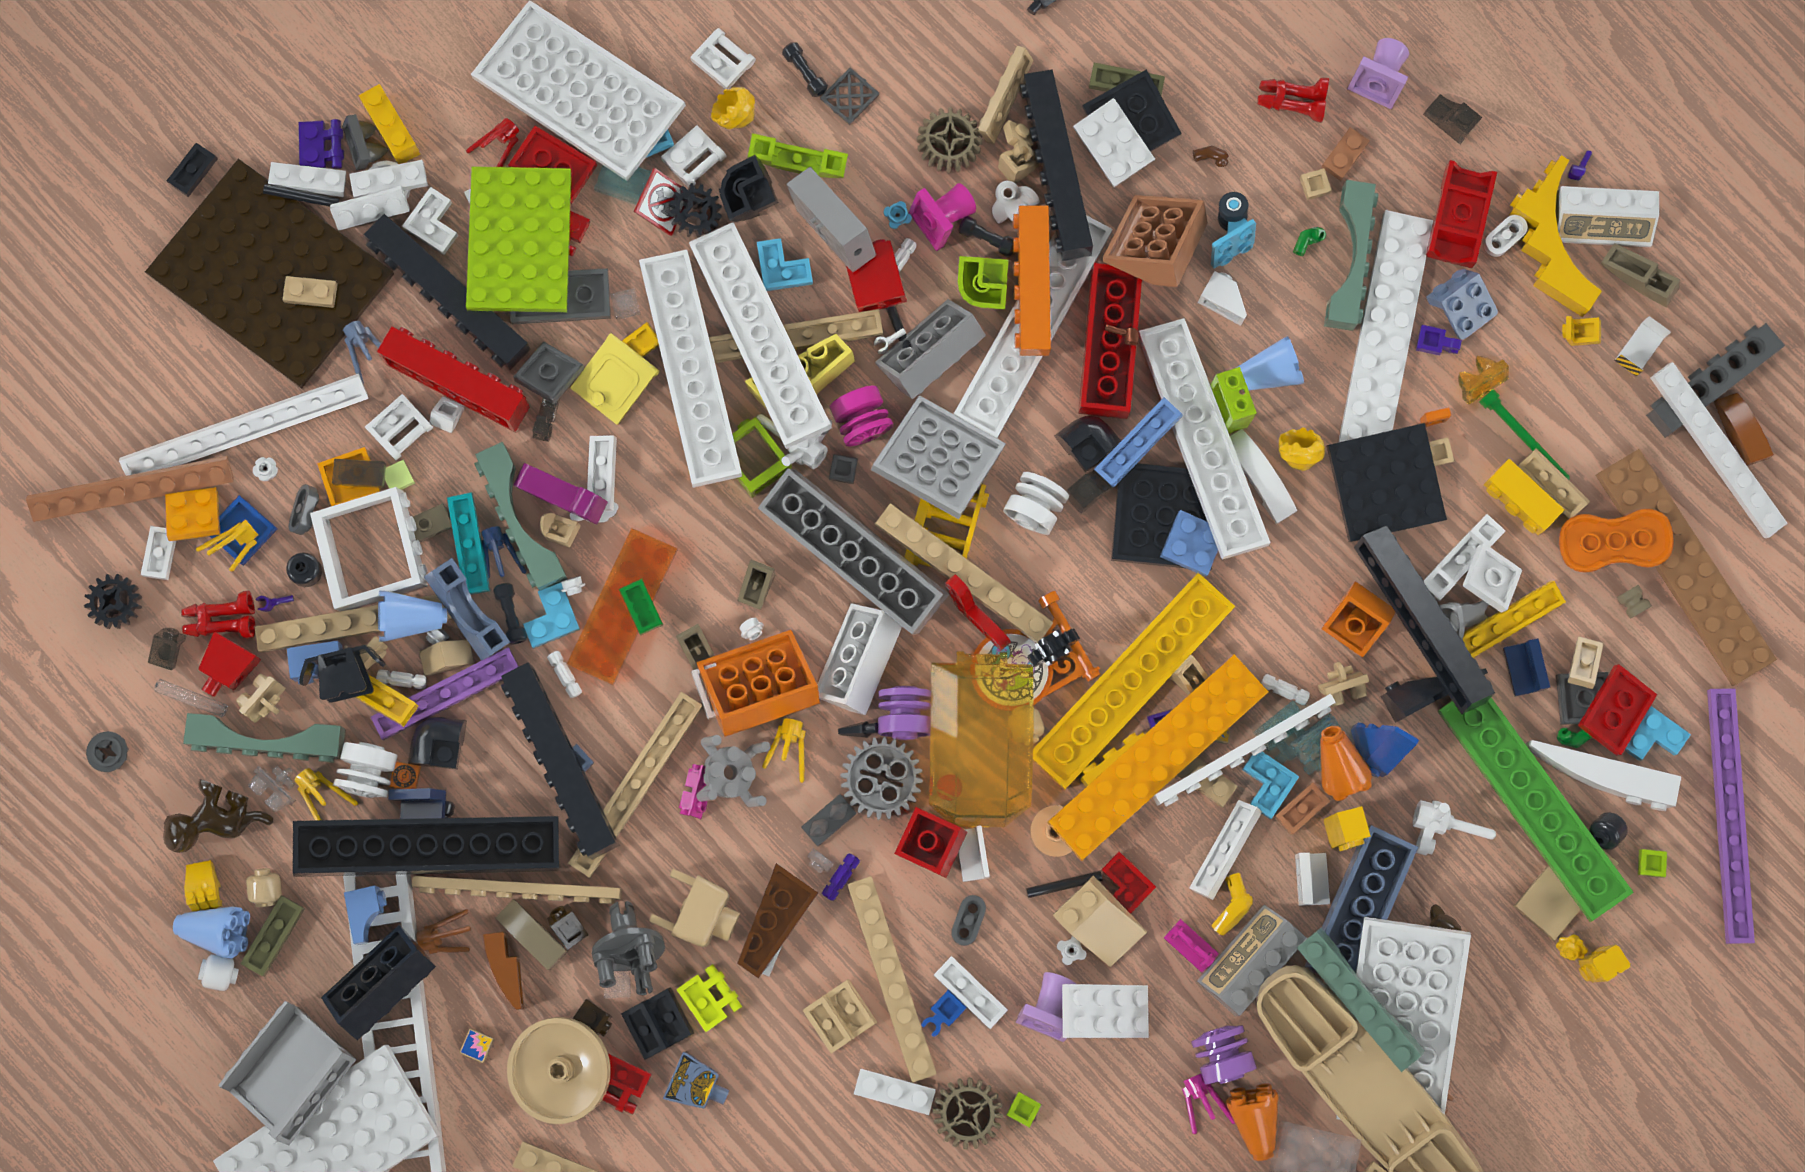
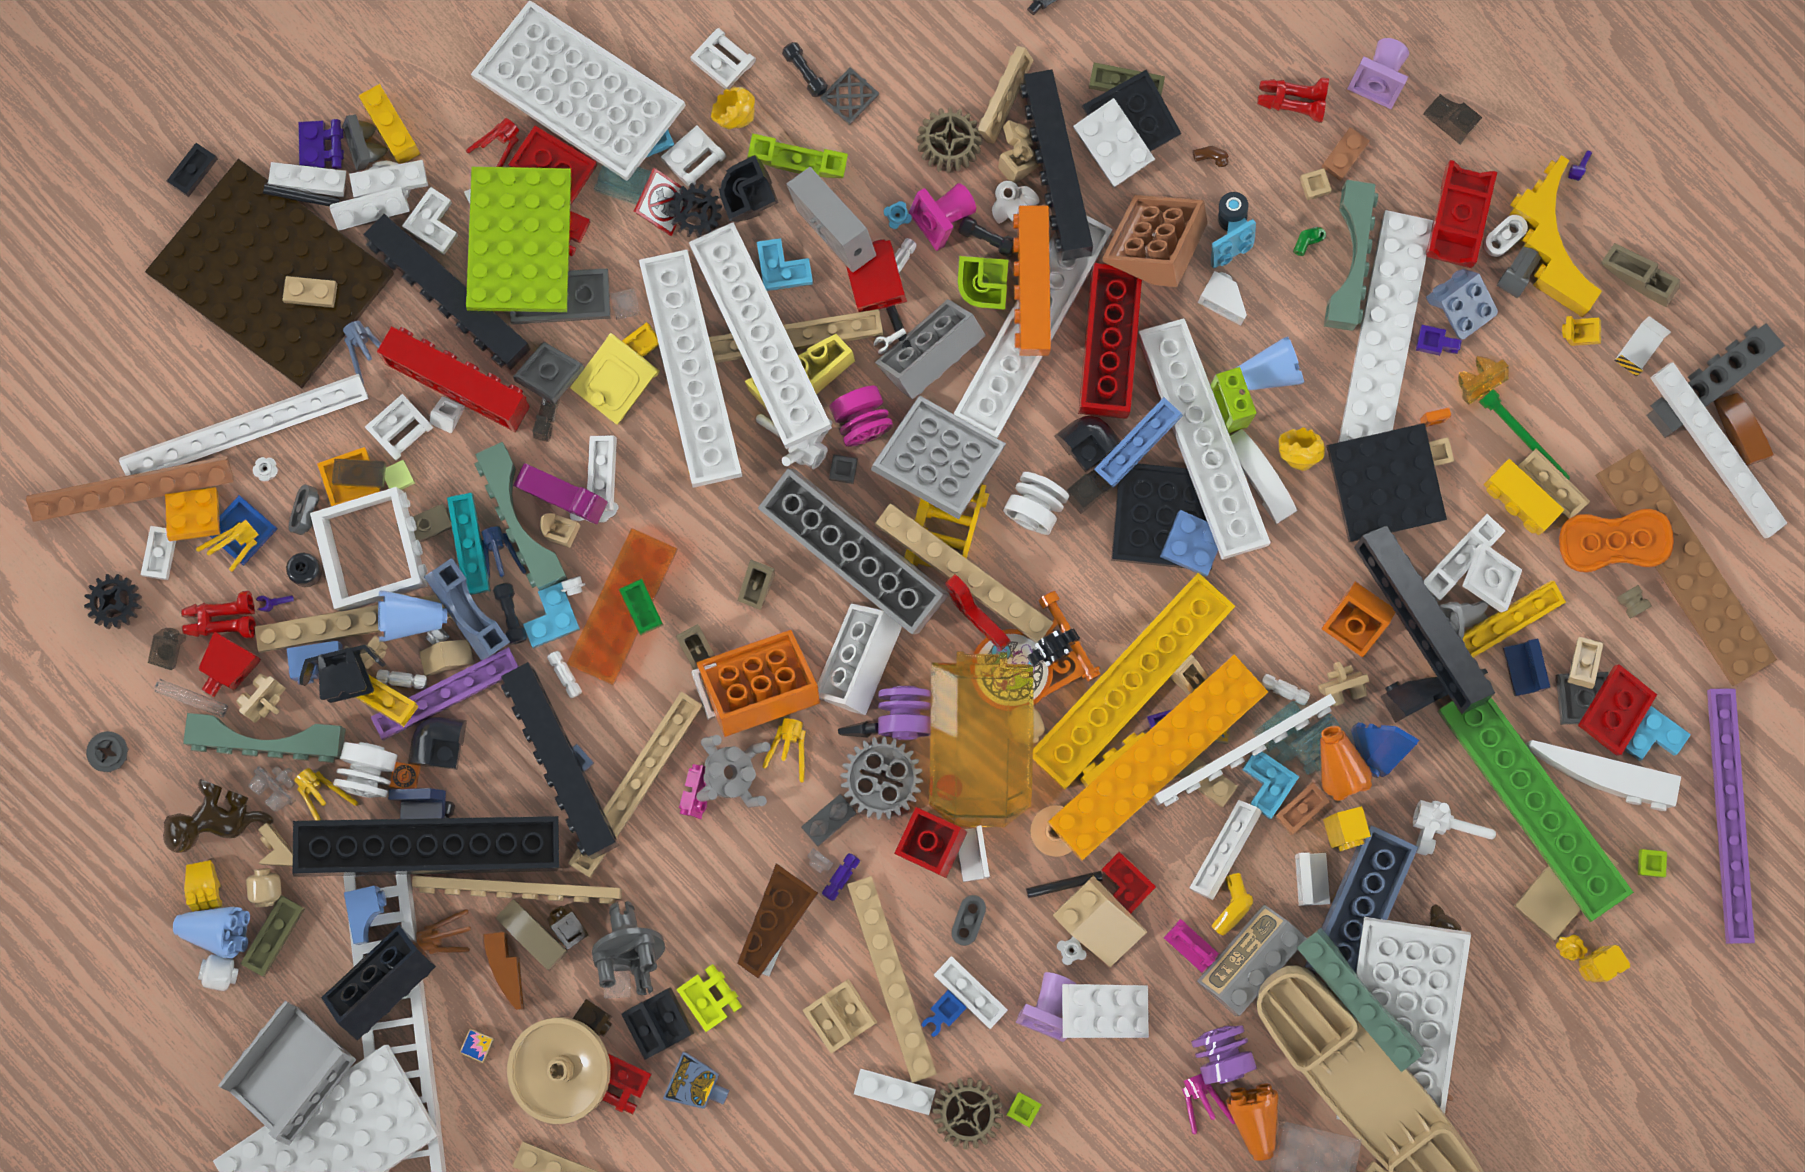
tan piece [649,869,740,947] -> none
lime window [732,417,792,498] -> none
white plate [739,618,764,640] -> none
copper hand [1105,324,1139,345] -> none
slope [1555,186,1659,247] -> none
green arm [1557,728,1593,748] -> none
black head [1589,812,1628,850] -> none
none -> tan slope [258,823,293,867]
none -> dark grey piece [1496,246,1541,298]

